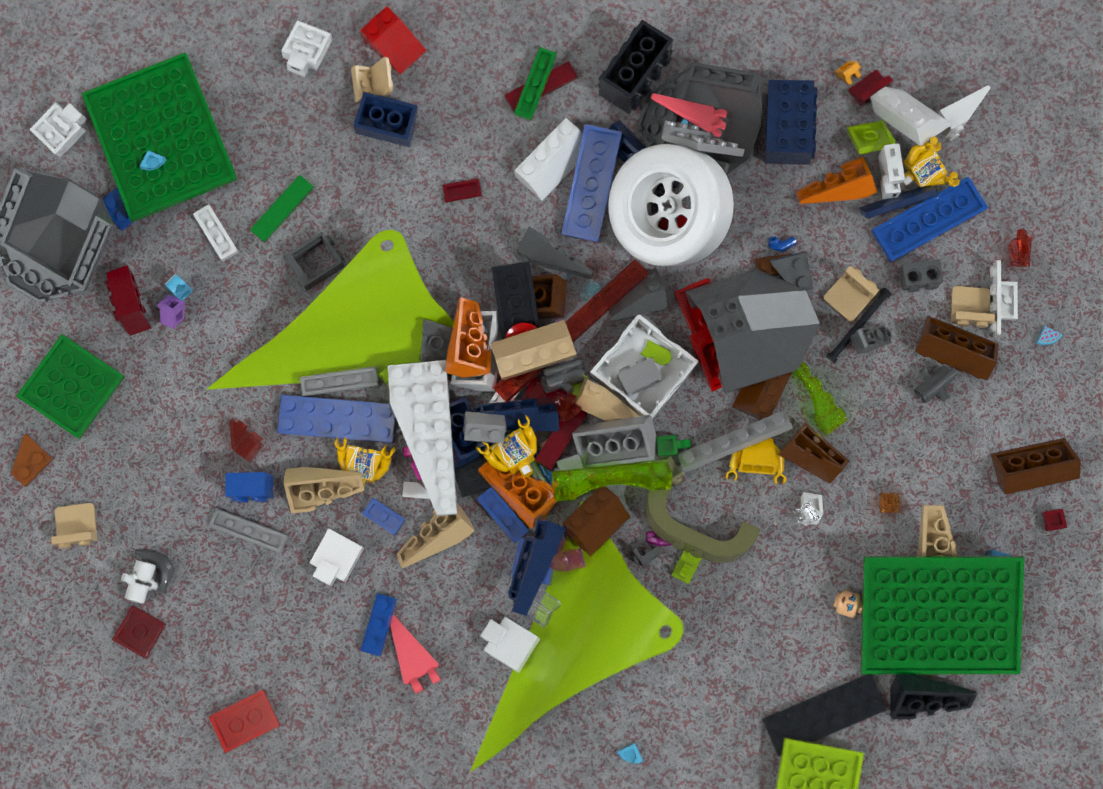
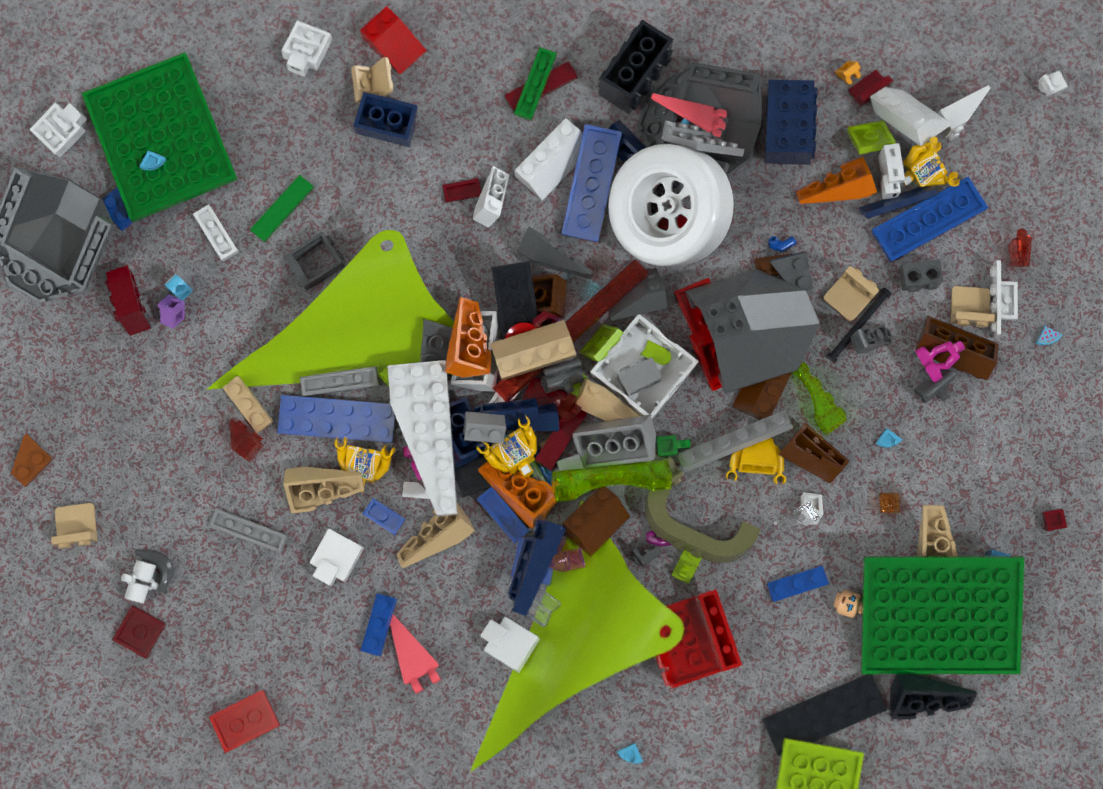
green plate [16,334,125,440] -> none
blue brick [225,472,273,503] -> none
reddish brown slope [991,438,1081,495] -> none
none -> tan plate [223,376,274,433]
none -> white slope [473,166,509,228]
none -> dark red tile [533,311,560,328]
none -> lime plate [579,324,623,362]
none -> red slope [655,589,742,689]
none -> blue plate [767,565,829,602]
none -> medium azure tile [875,428,902,448]
none -> dark pink piece [915,341,965,383]
none -> white bracket [1038,70,1068,97]

